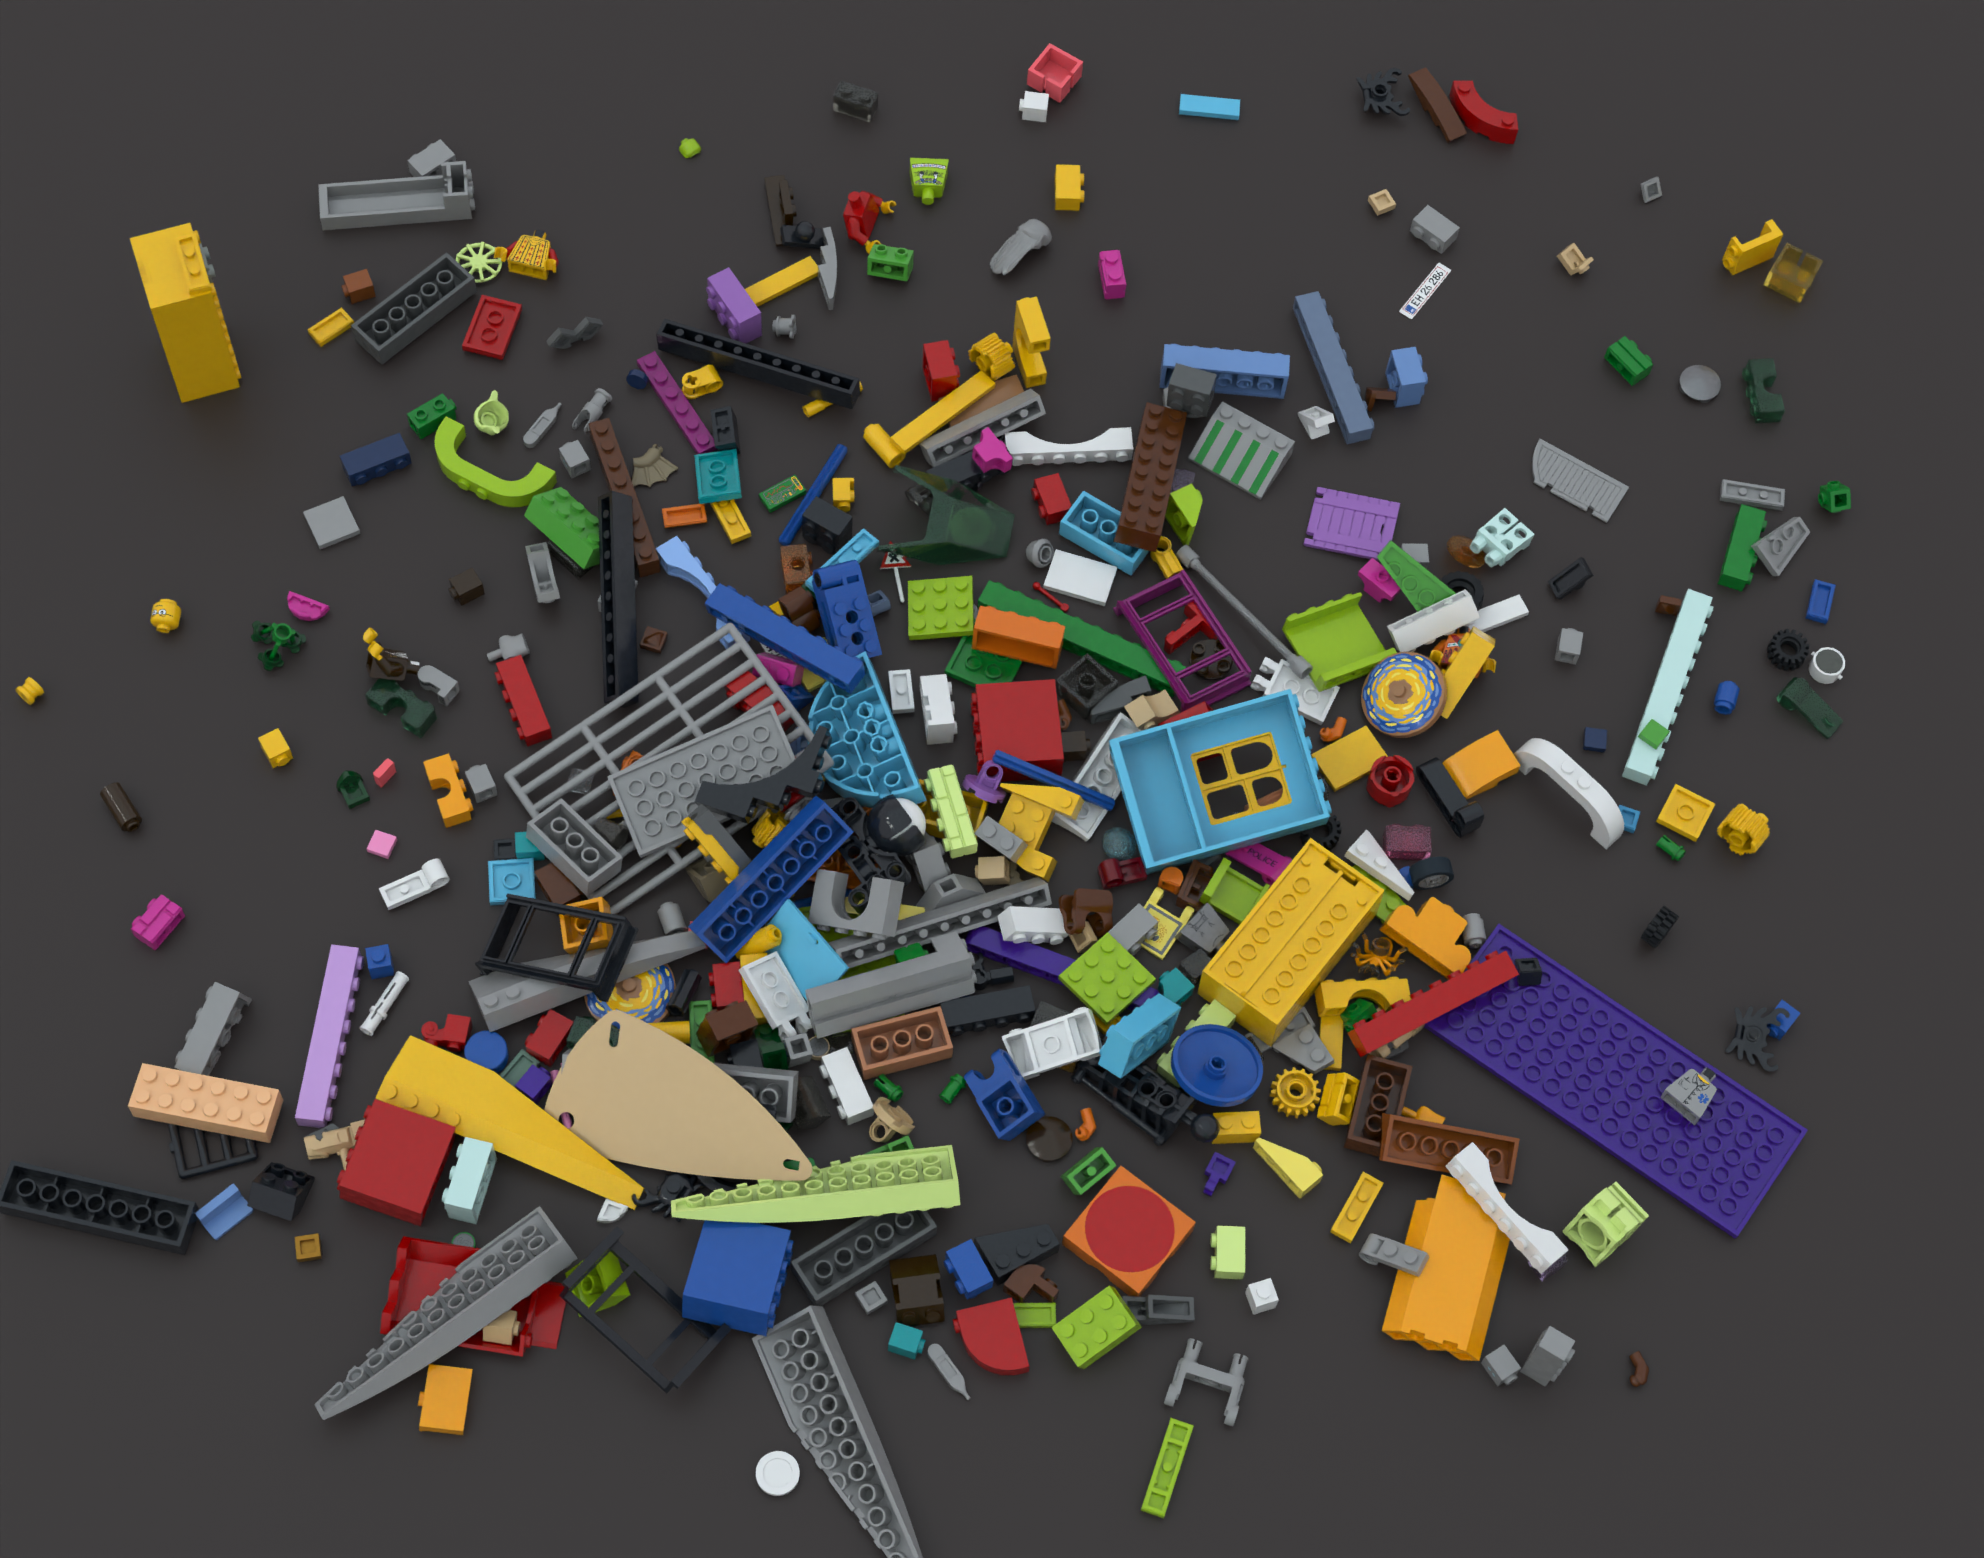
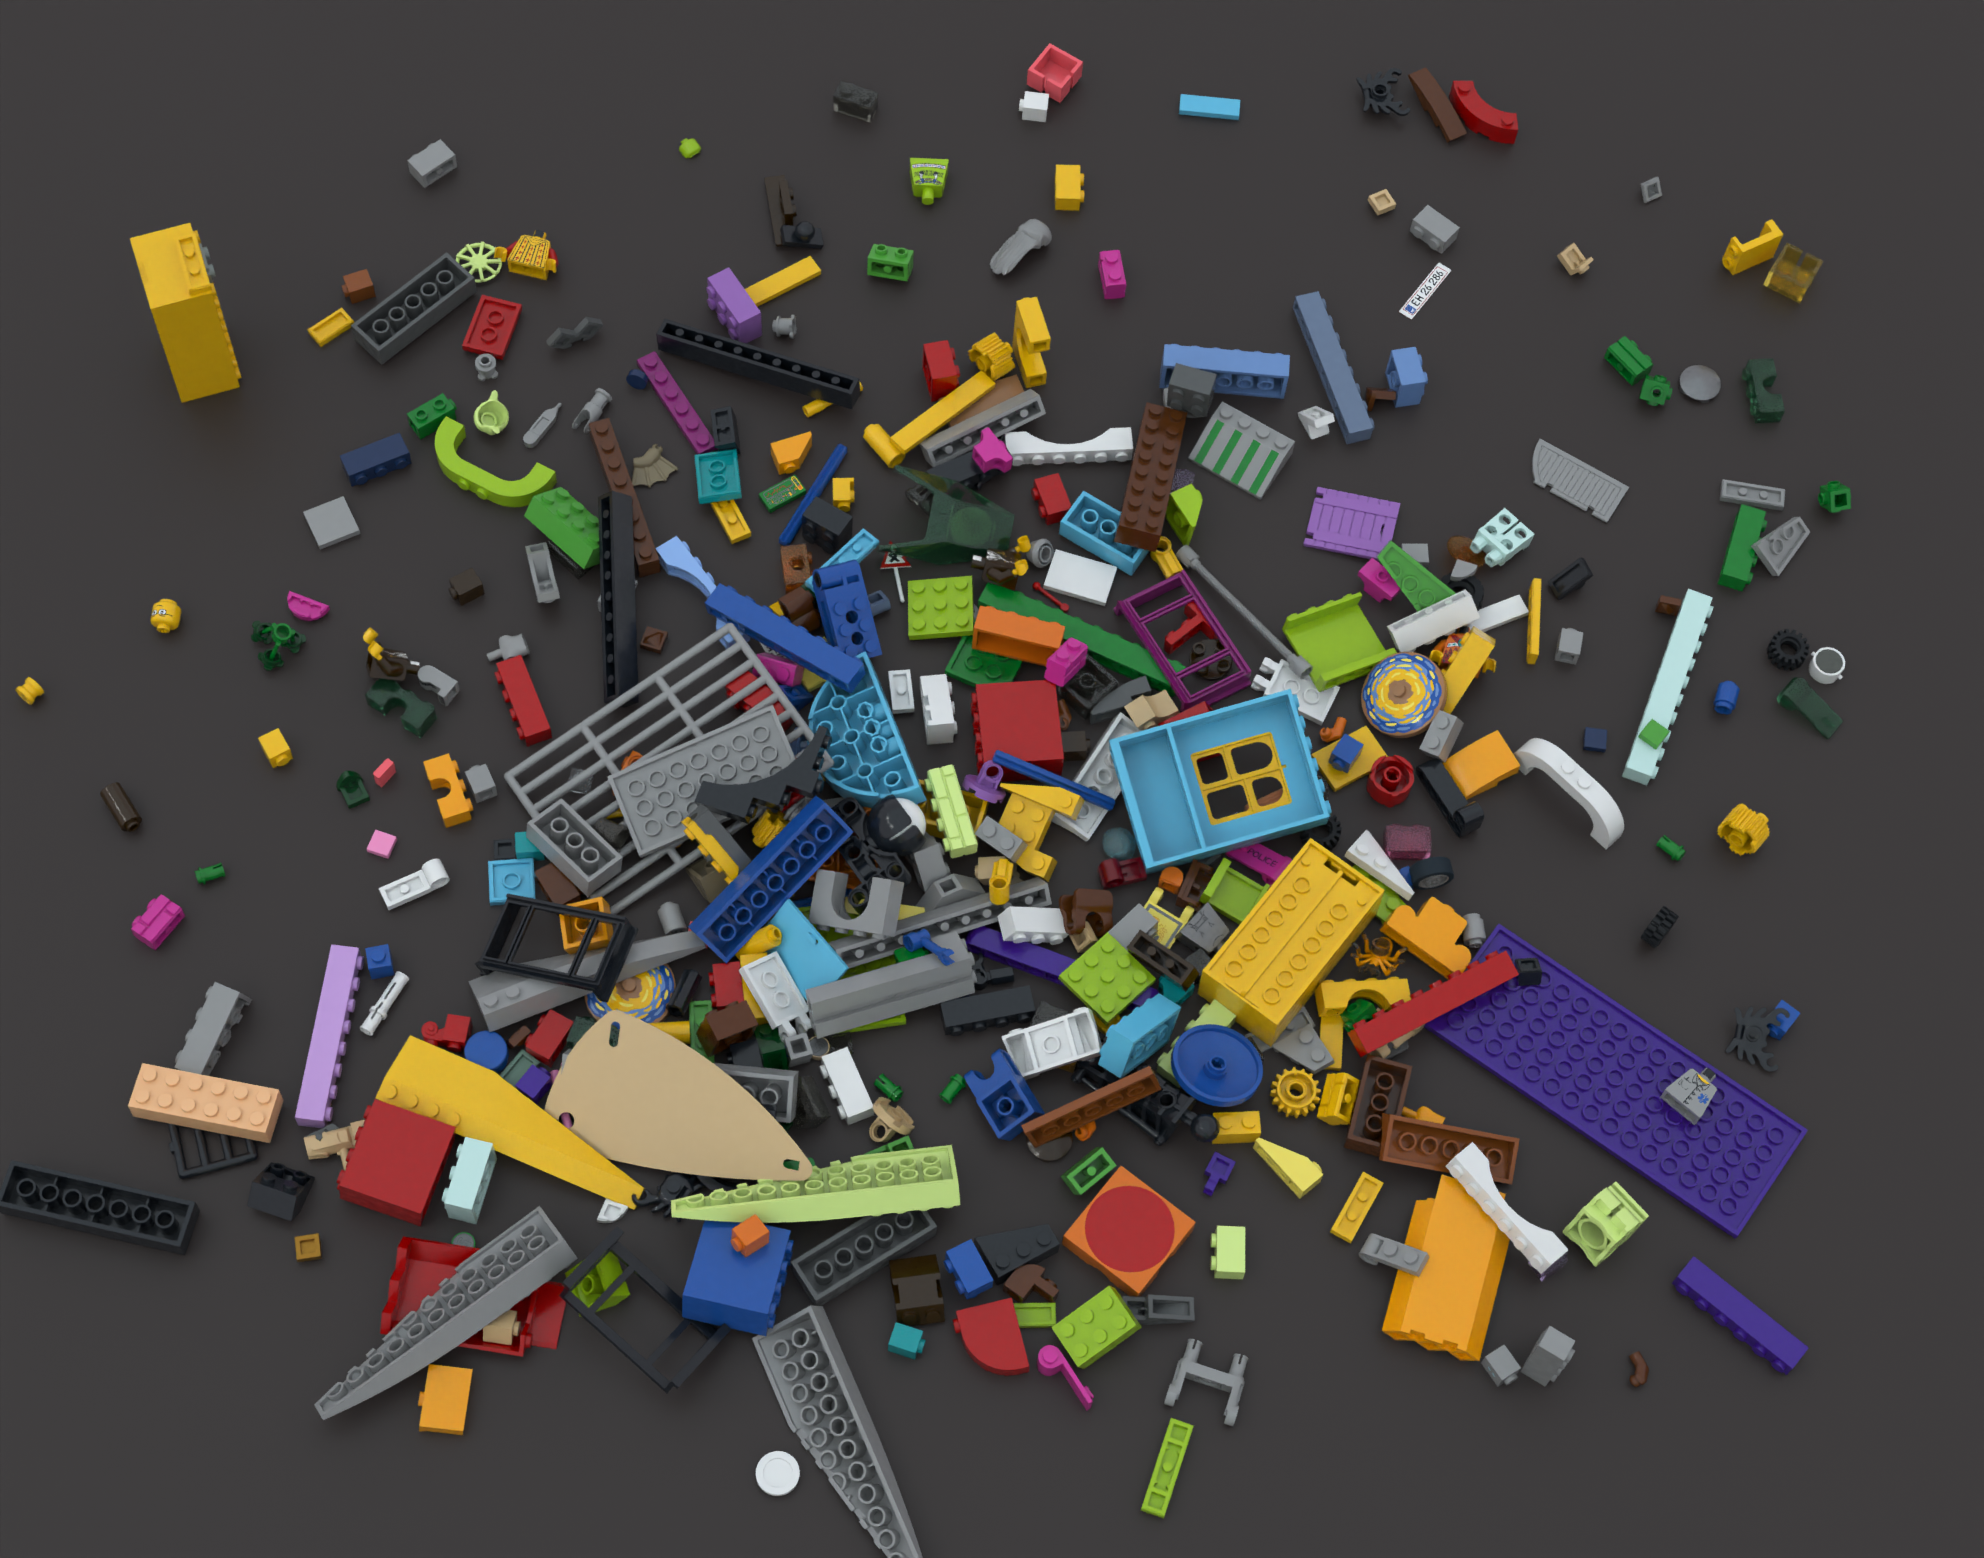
medium blue panel [195,1183,253,1240] -> none
light grey brick [318,161,475,230] -> none
light grey brick [559,440,591,478] -> none
orange tile [662,504,707,528] -> none
yellow piece [682,365,723,400] -> none
light grey slope [818,226,837,310] -> none
red torso [843,191,896,254] -> none
nougat brick [851,1006,953,1080] -> none
light grey plate [855,1281,888,1315] -> none
light grey piece [928,1344,971,1400] -> none
white brick [1245,1278,1279,1315] -> none
dark azure tile [1618,805,1640,833] -> none
yellow plate [1656,784,1715,842] -> none
blue tile [1805,579,1836,624] -> none
none -> green pin [194,862,225,884]
none -> light grey brick [475,354,498,381]
none -> reddish brown tile [505,1025,531,1049]
none -> orange brick [730,1214,770,1258]
none -> light orange slope [770,431,812,475]
none -> blue brick [903,929,955,966]
none -> dark brown torso [971,535,1031,590]
none -> yellow piece [989,858,1014,905]
none -> dark orange arch [1021,1066,1162,1148]
none -> dark pink door [1037,1345,1094,1411]
none -> dark pink brick [1044,637,1088,687]
none -> dark brown brick [1127,930,1199,992]
none -> blue brick [1329,734,1364,773]
none -> light grey brick [1419,710,1464,763]
none -> light grey tile [1450,559,1478,581]
none -> yellow tile [1526,578,1541,665]
none -> green brick [1639,375,1673,406]
none -> dark purple brick [1672,1256,1809,1375]

